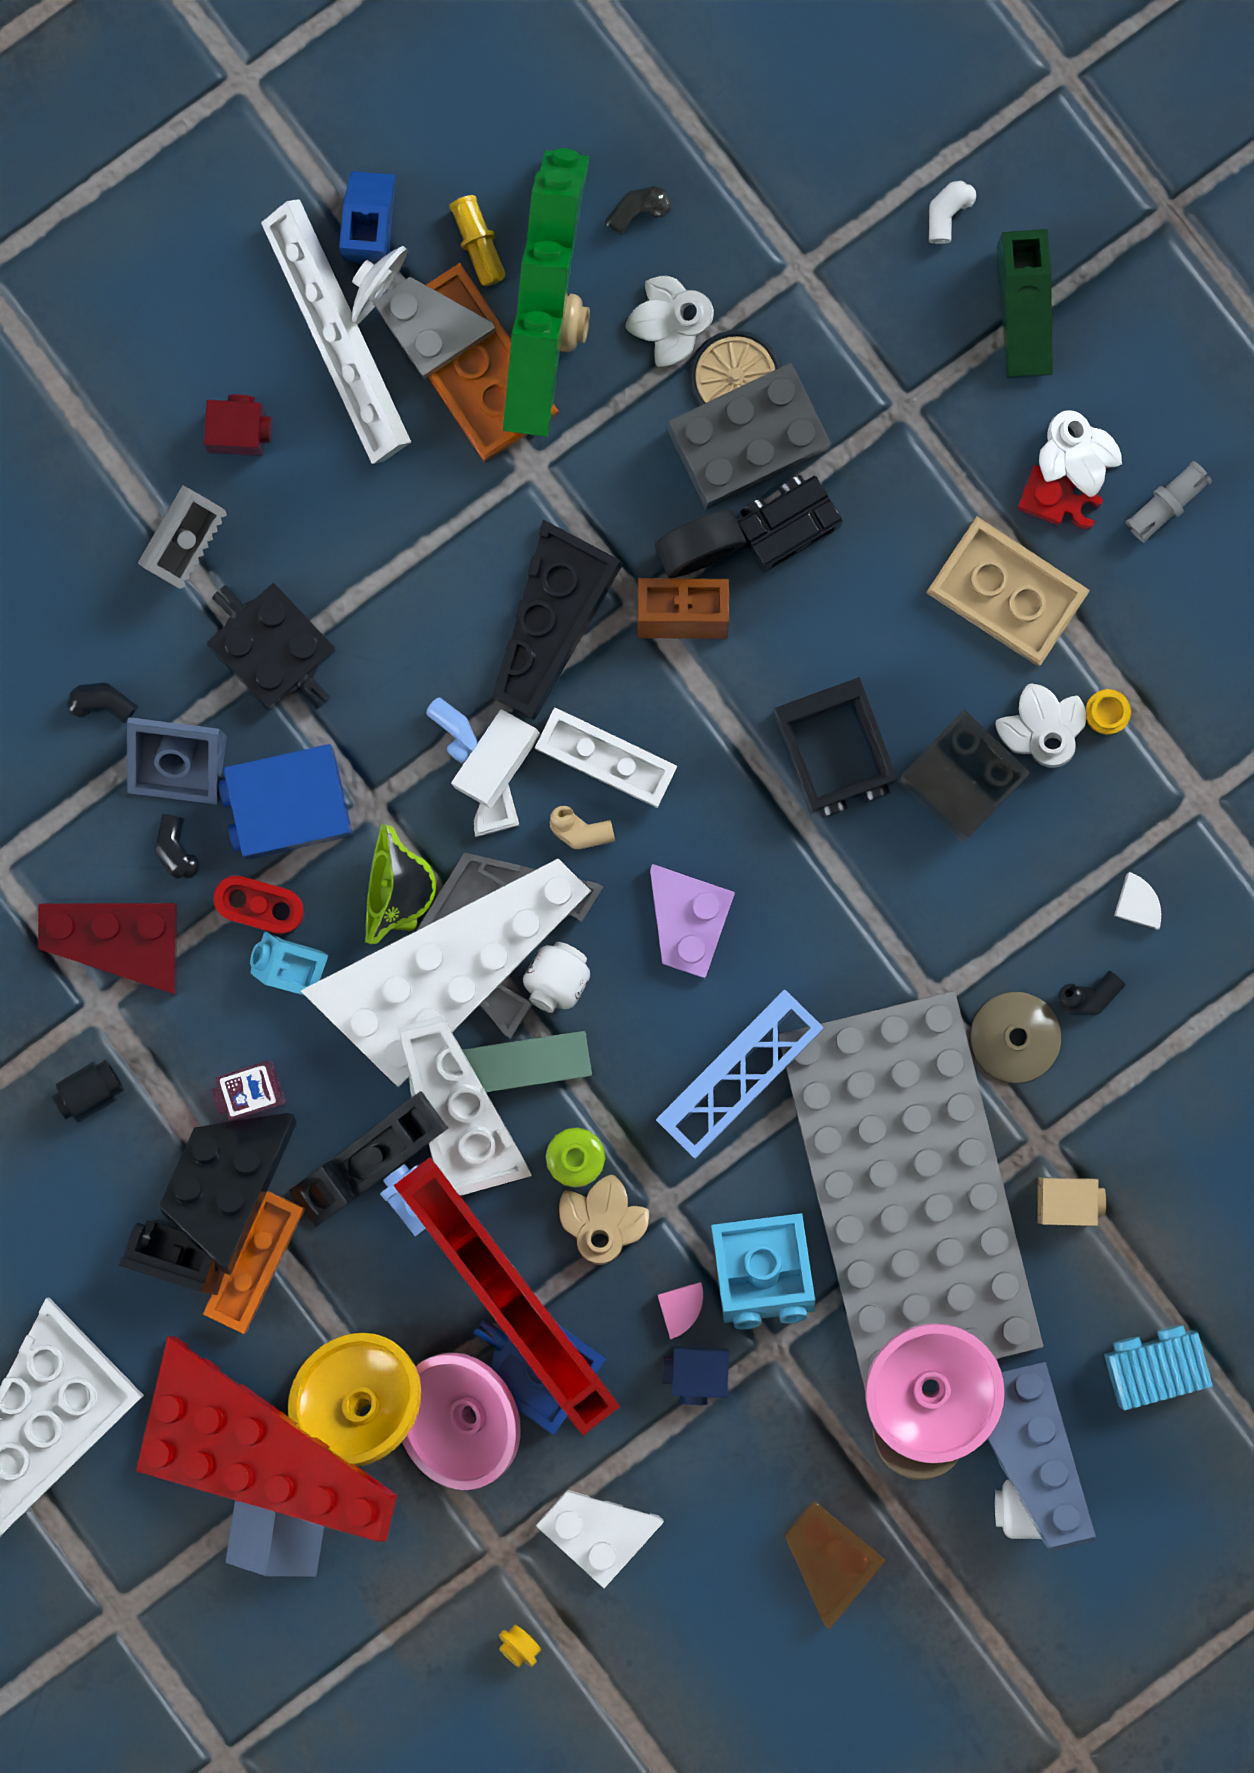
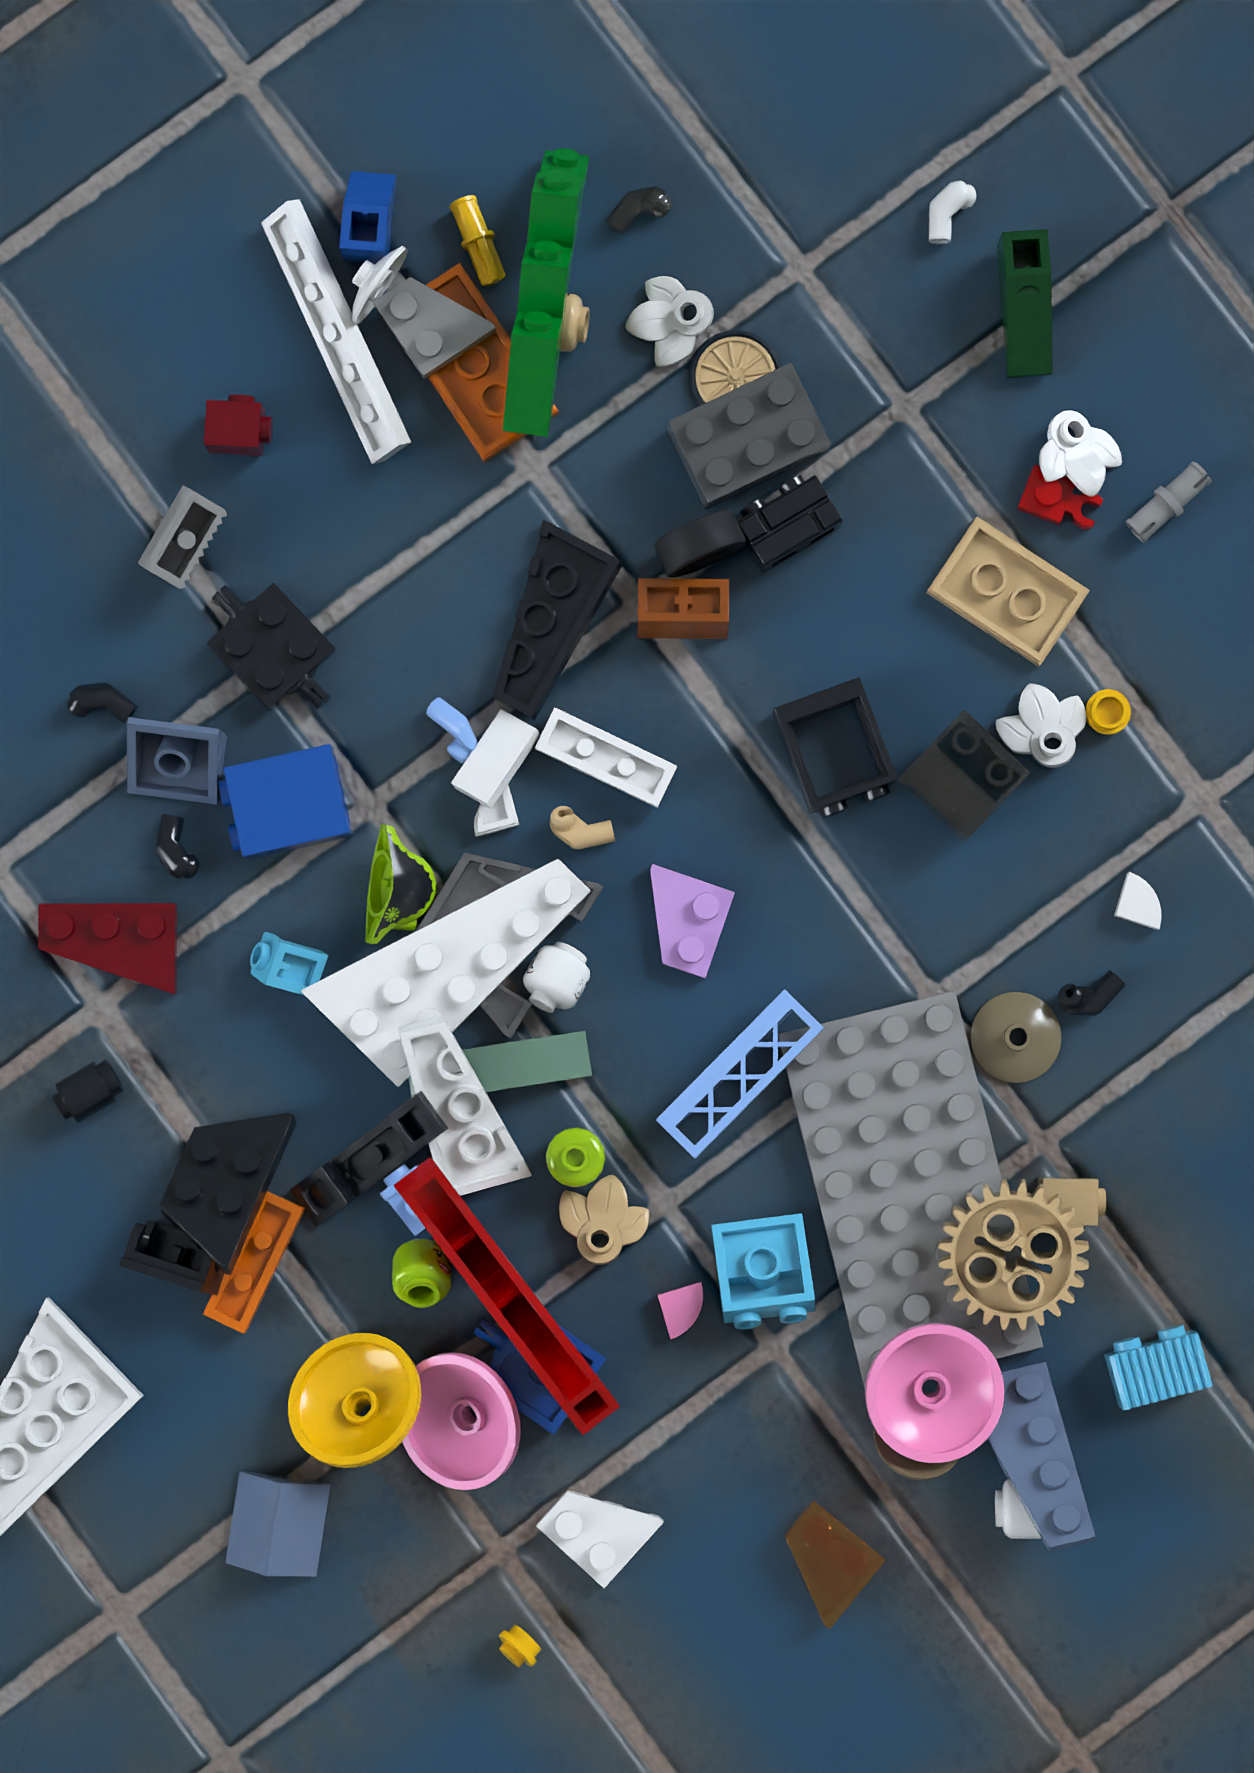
red wing [136,1336,397,1542] -> none
brick [212,1060,286,1121] -> none
red plate [214,876,305,934] -> none
dark blue brick [663,1346,729,1405] -> none
none -> lime head [392,1239,452,1308]
none -> tan gear [938,1179,1089,1330]

